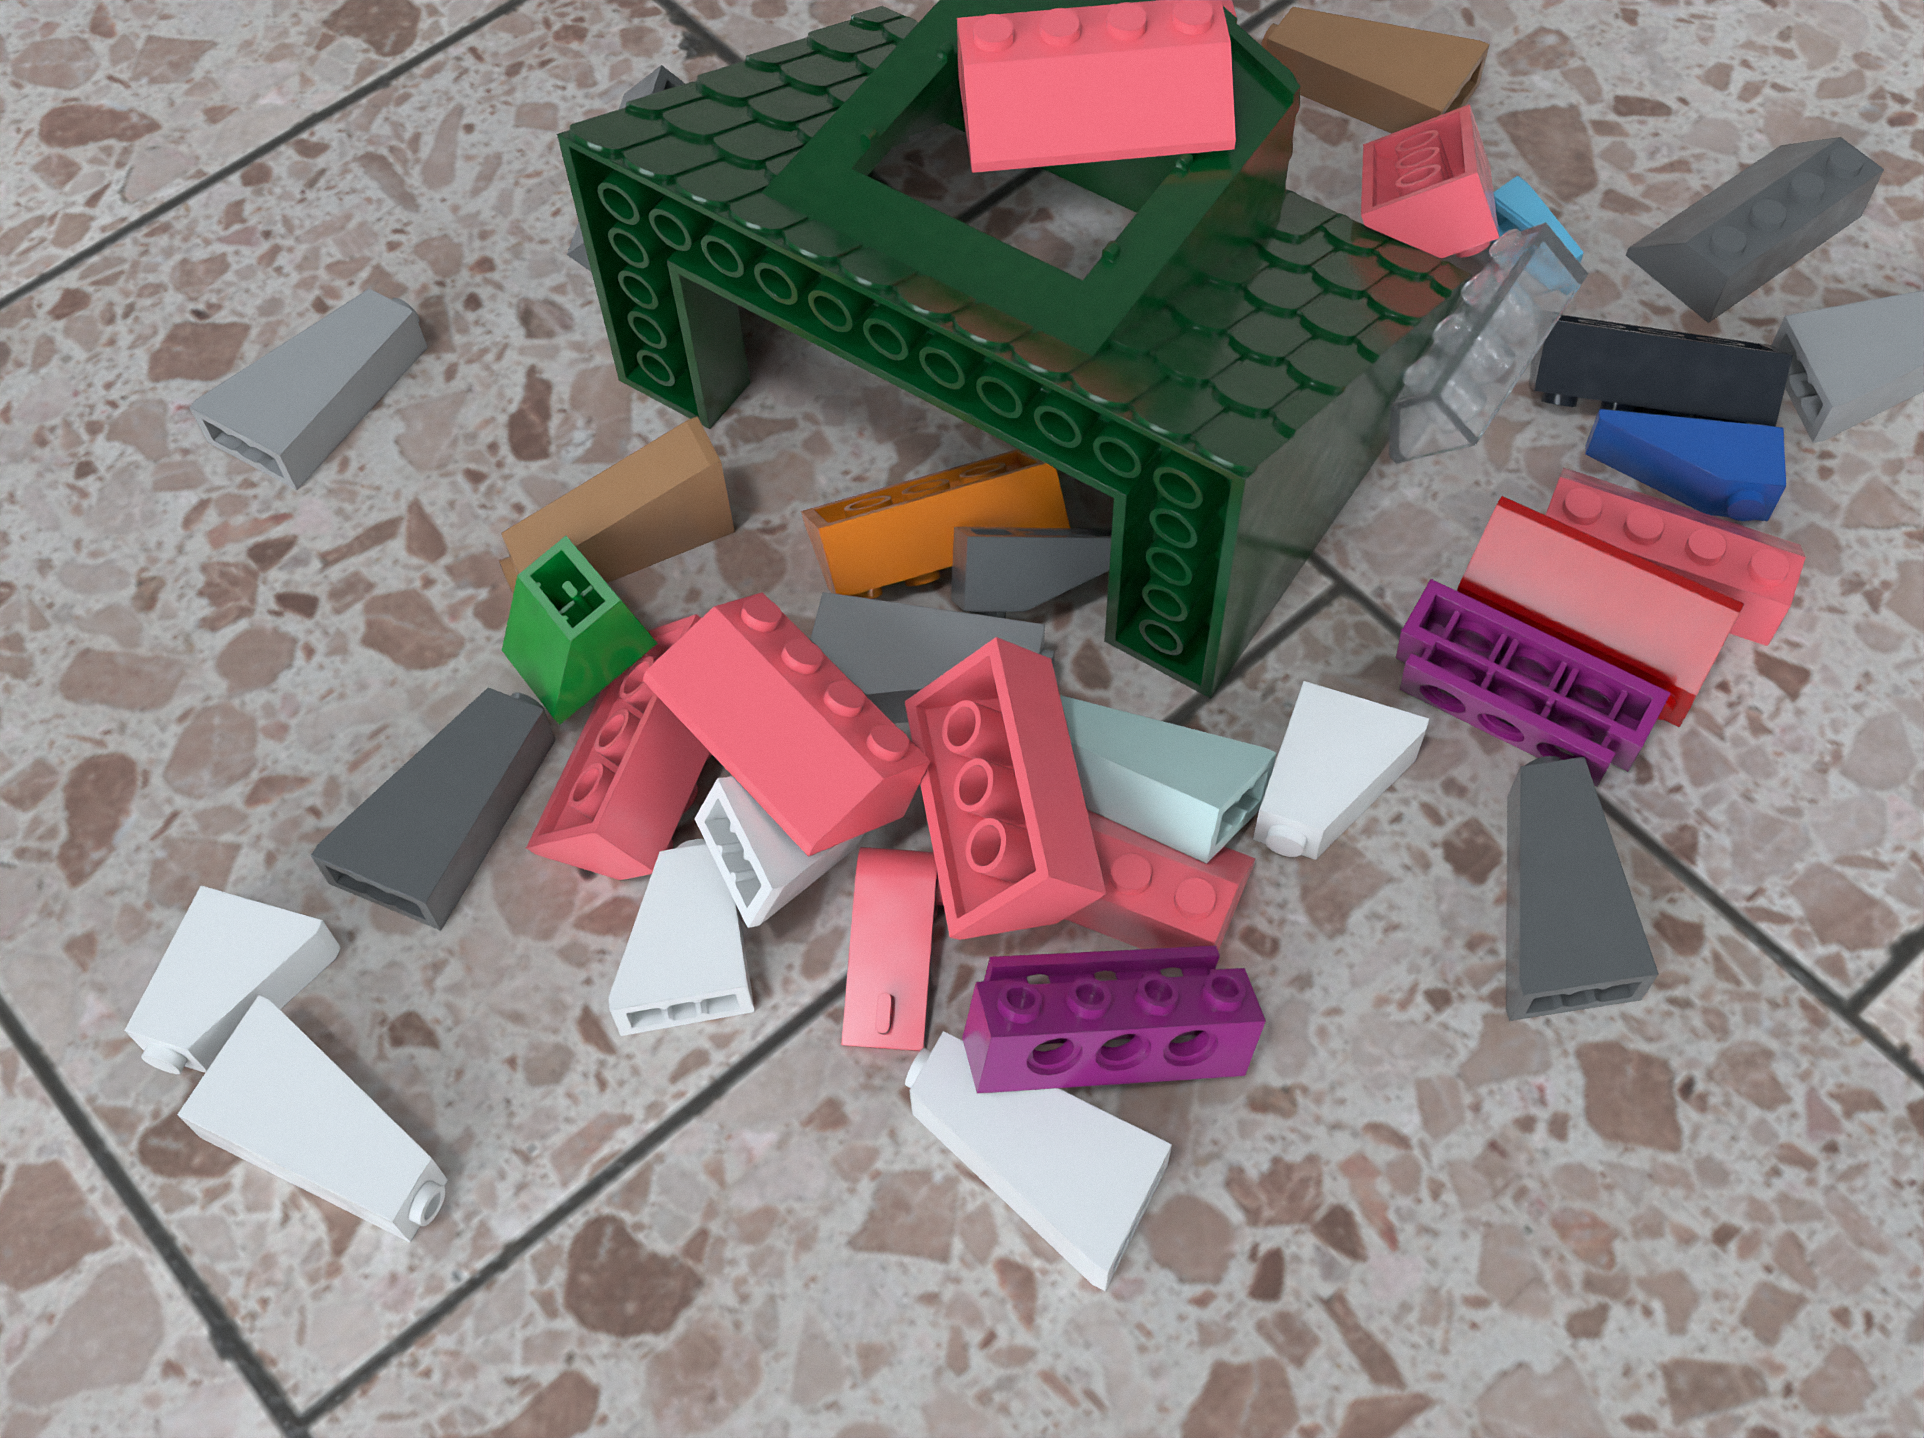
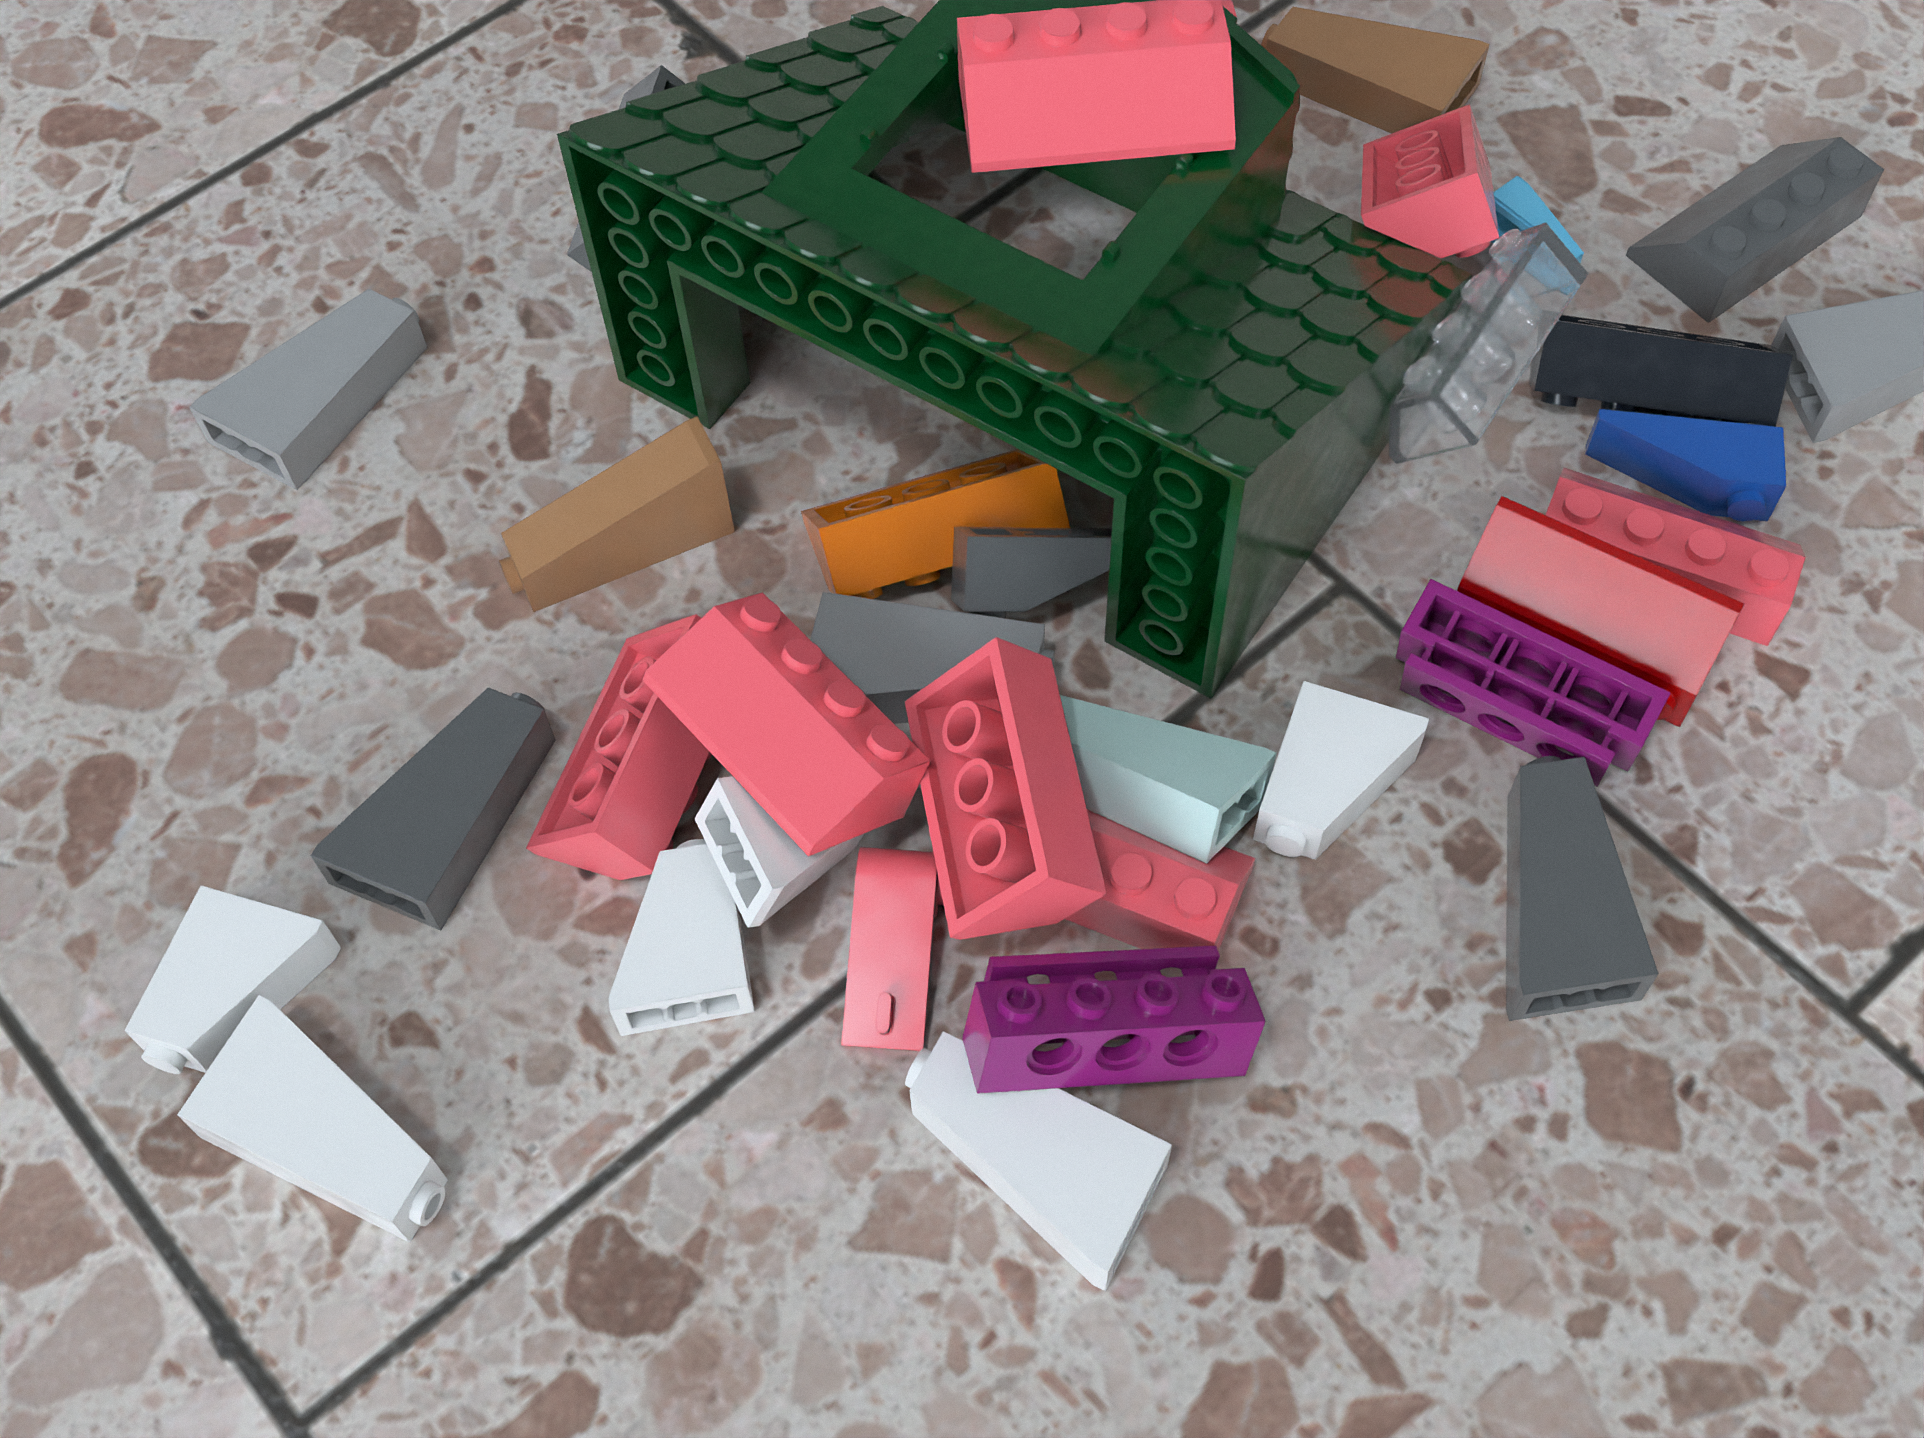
green slope [502,536,658,725] -> none

